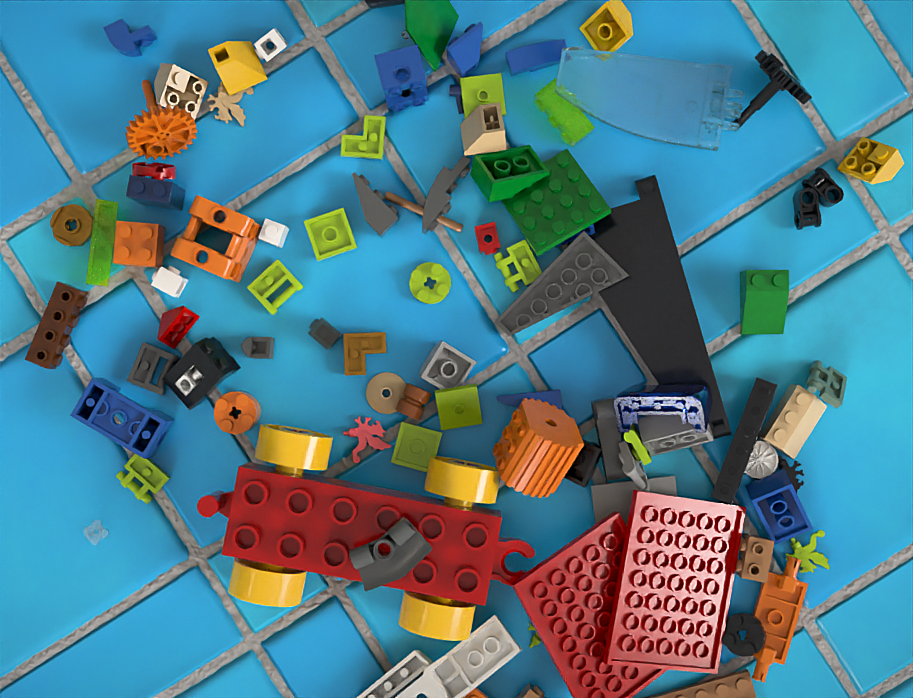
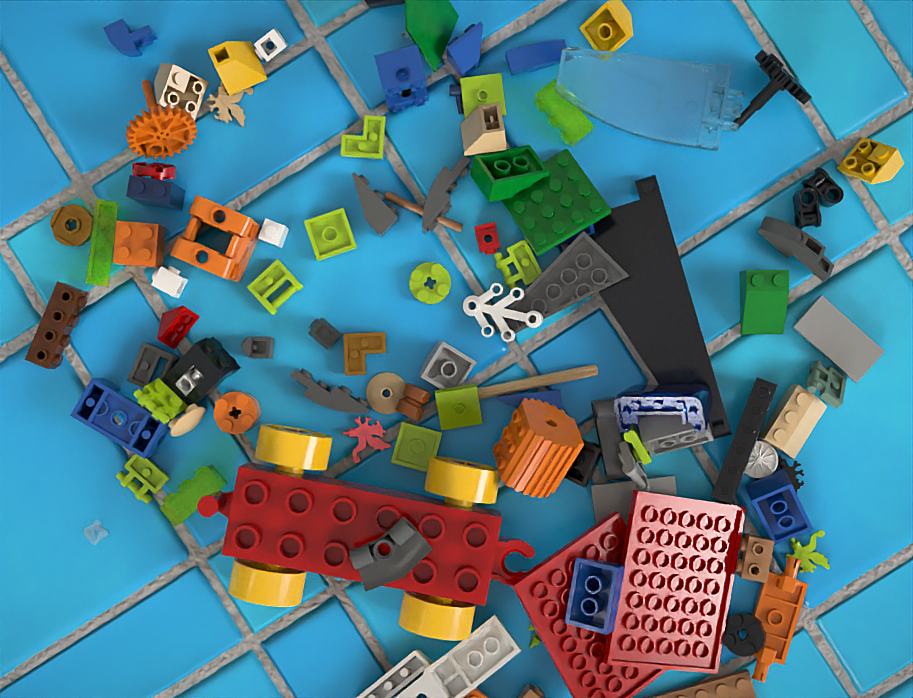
none -> lime plate [133,378,188,425]
none -> clear neon green brick [159,465,228,527]
none -> tan dish [168,404,206,437]
none -> dark grey slope [291,368,371,414]
none -> white plant [463,283,543,342]
none -> tan axle [477,364,598,400]
none -> blue slope [564,557,625,635]
none -> dark grey slope [757,216,834,282]
none -> light grey tile [792,295,885,383]

